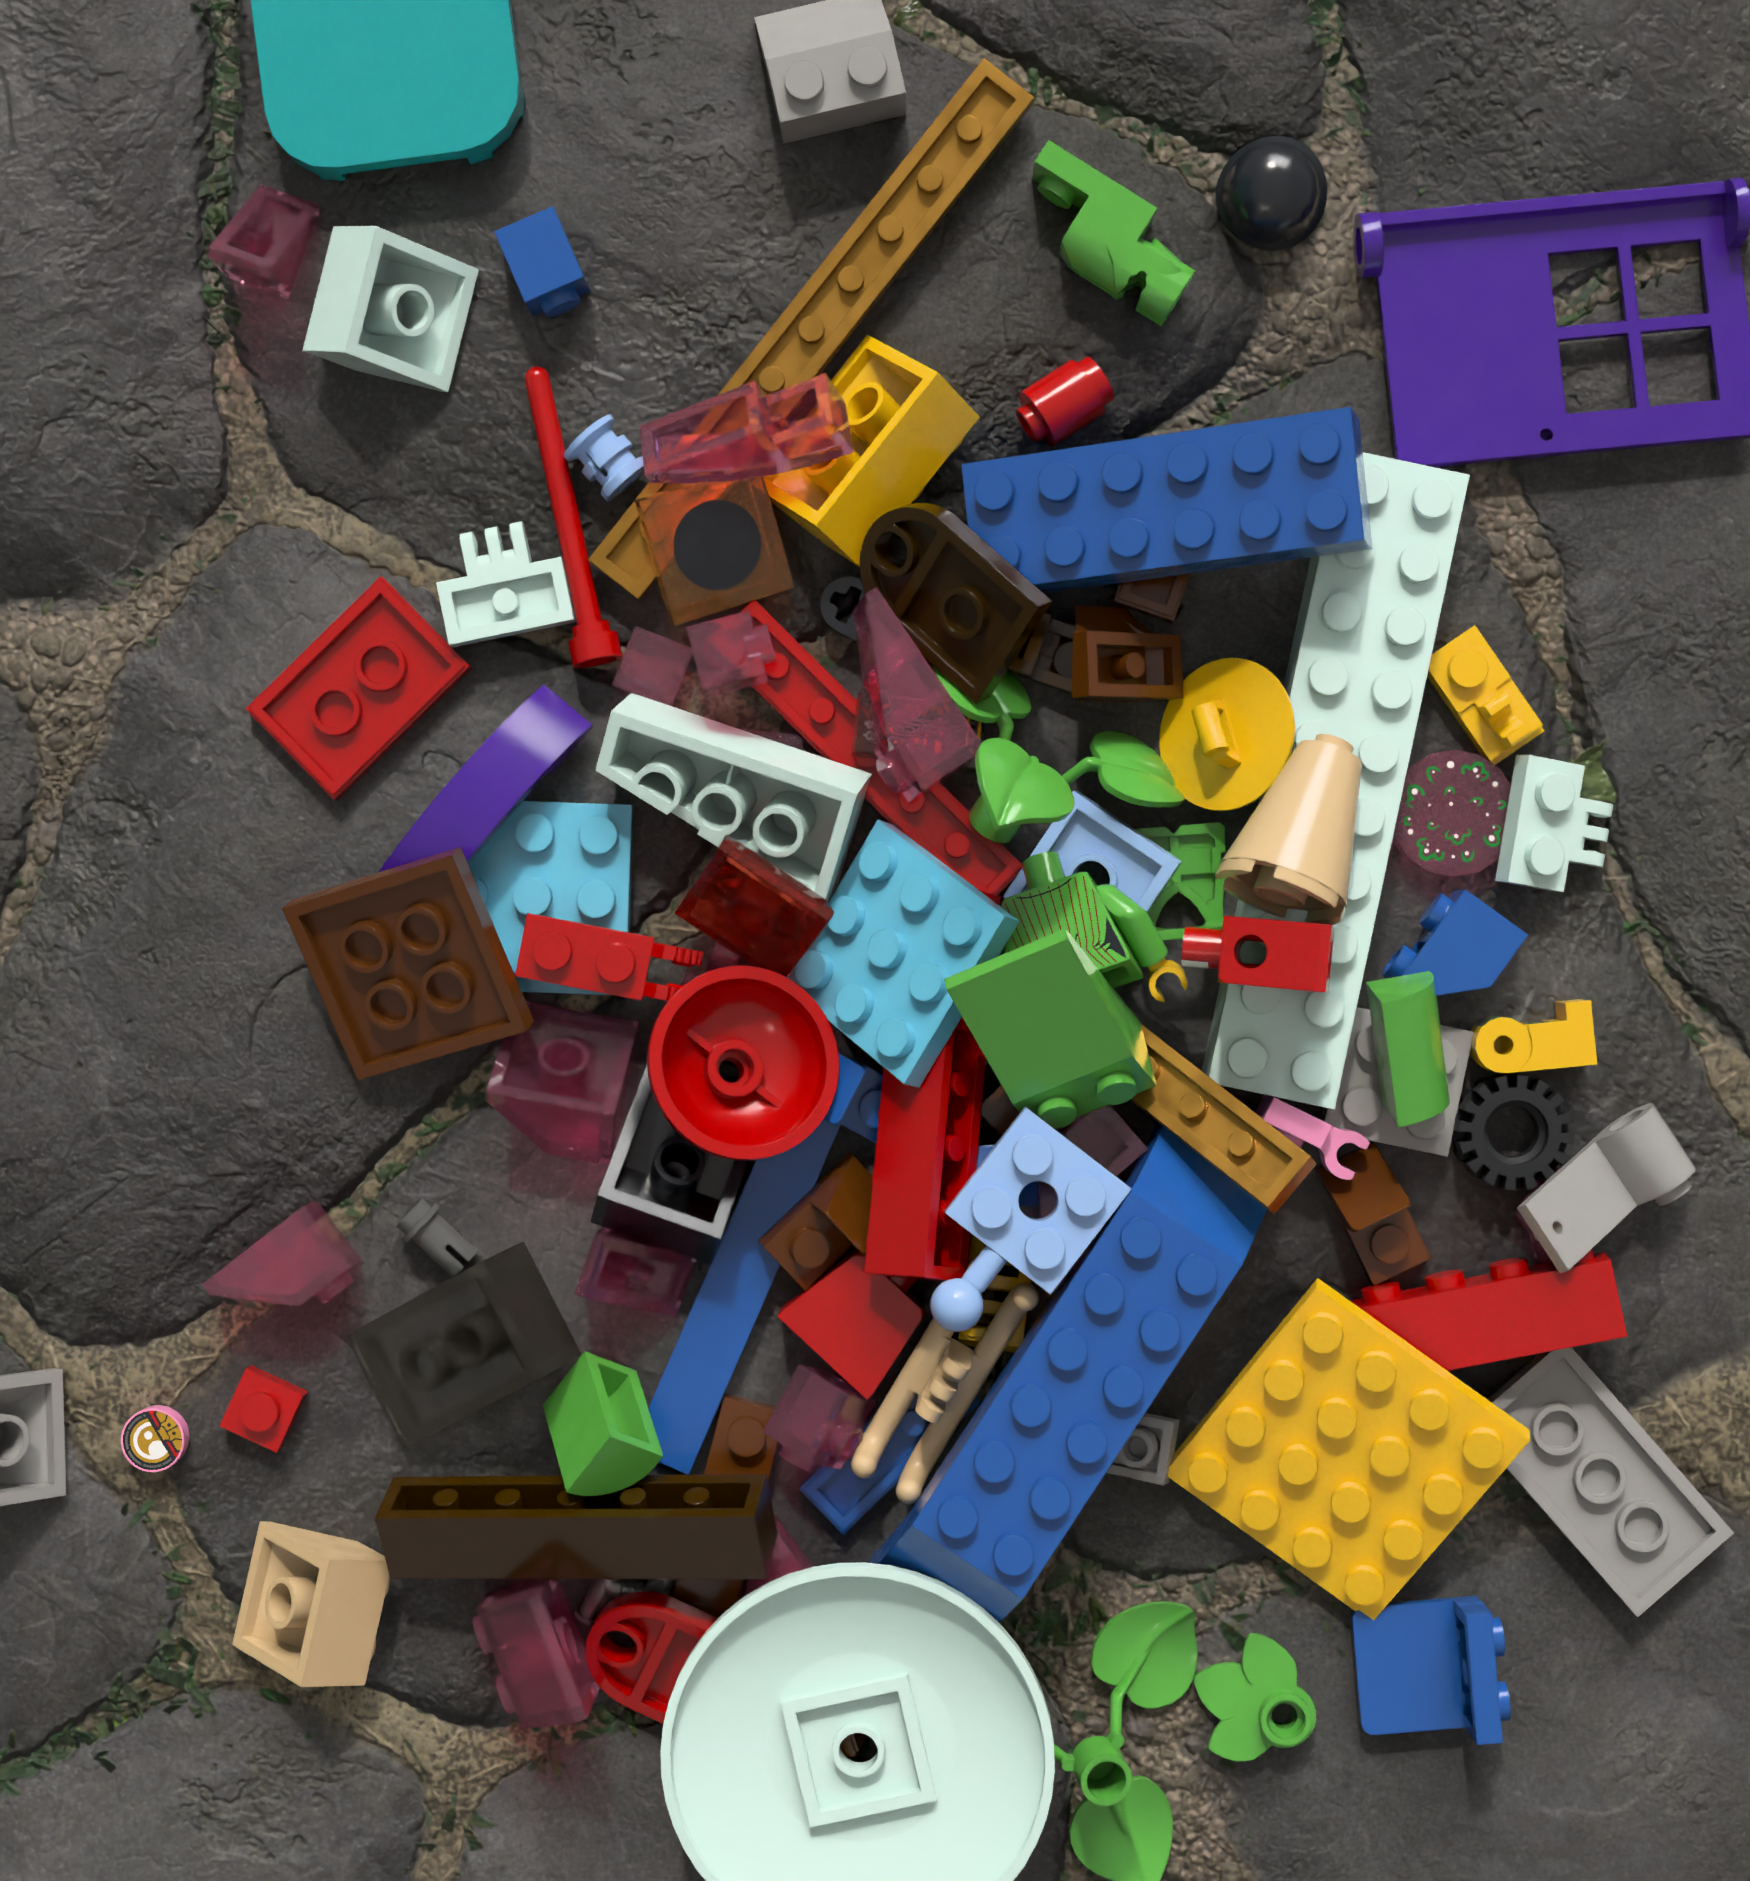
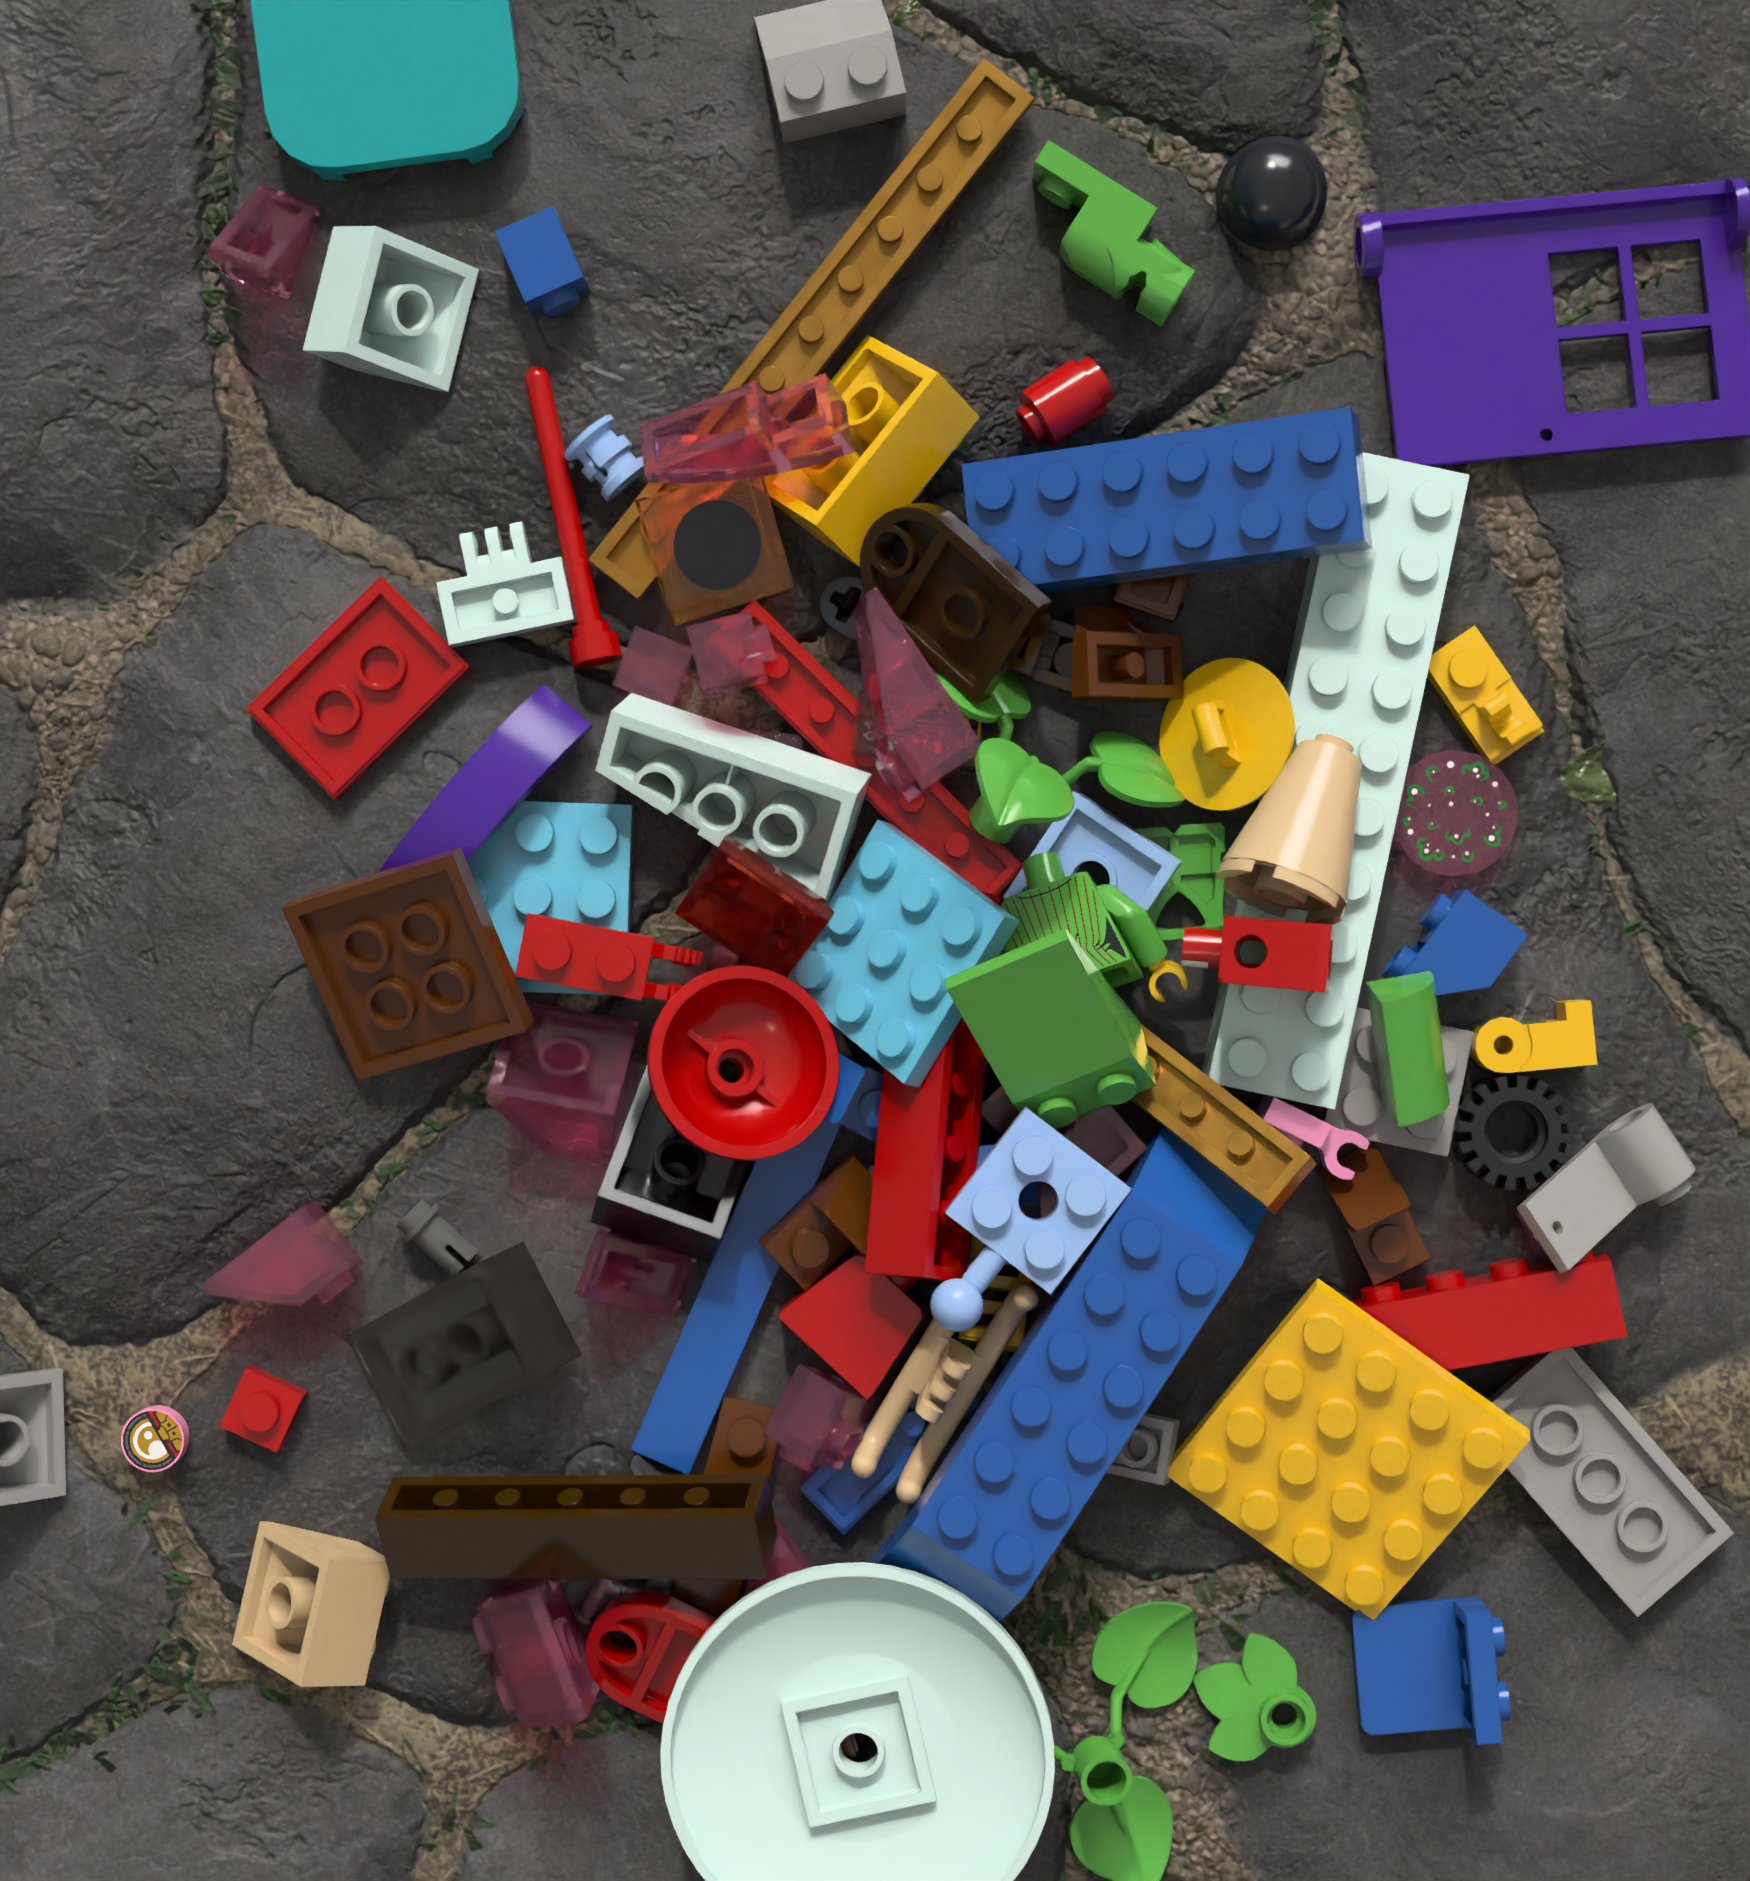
bright green brick [543,1351,663,1496] -> none
light aqua hinge [1495,755,1613,892] -> none

